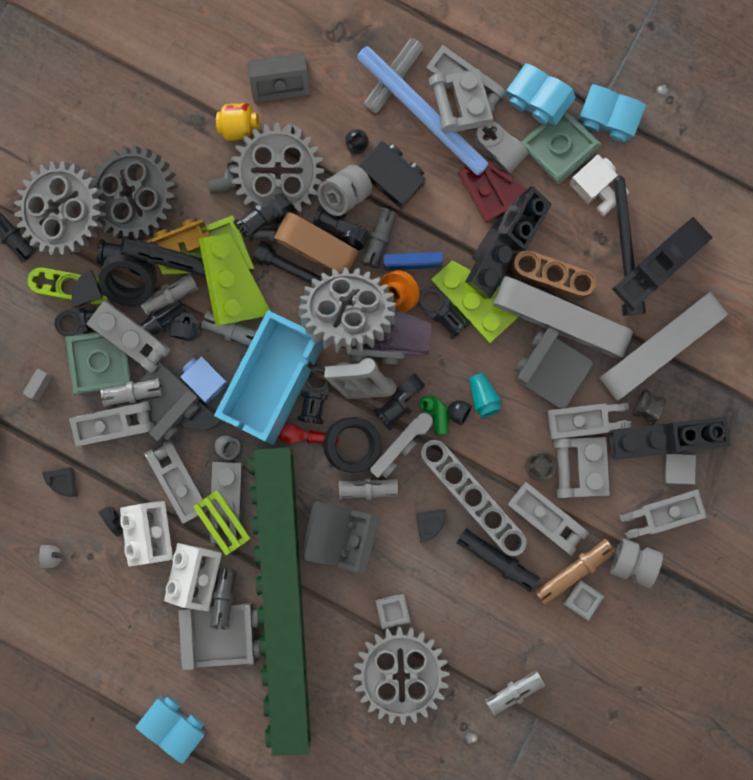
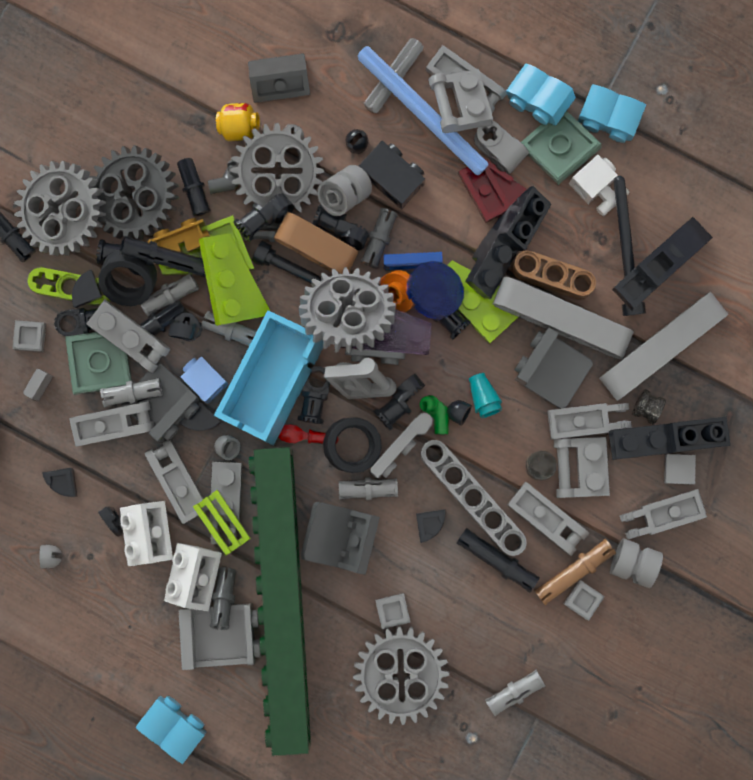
none -> light grey tile [12,320,46,352]
none -> black axle [177,158,211,217]
none -> clear blue tile [407,261,464,319]

